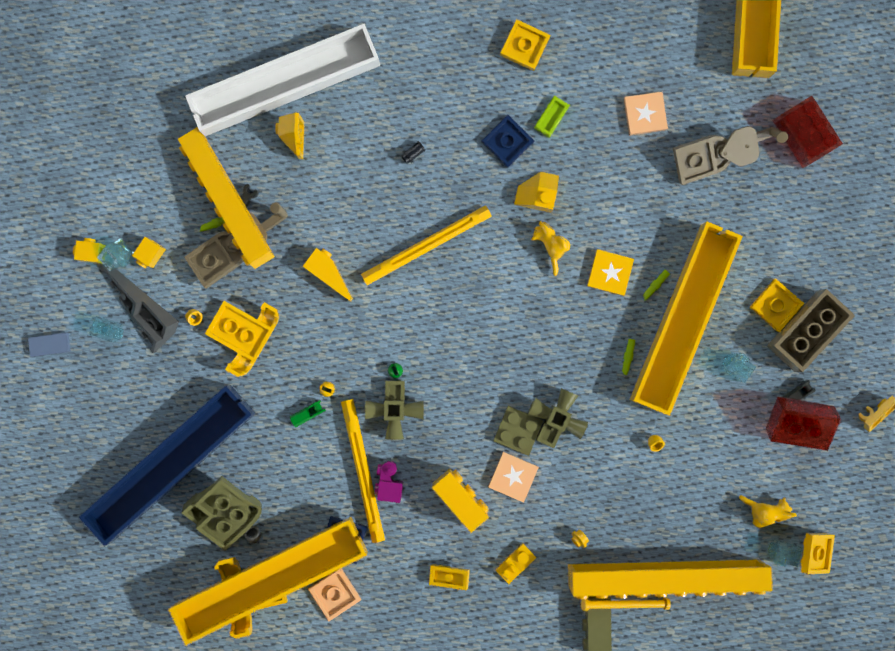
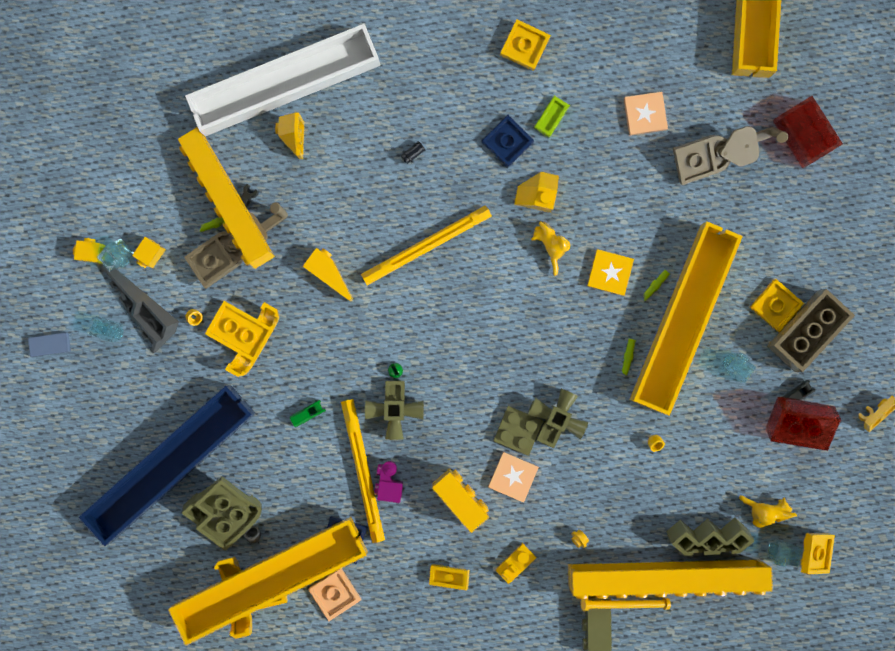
yellow hinge [319,381,335,397] -> none
none -> olive brick [666,517,754,556]

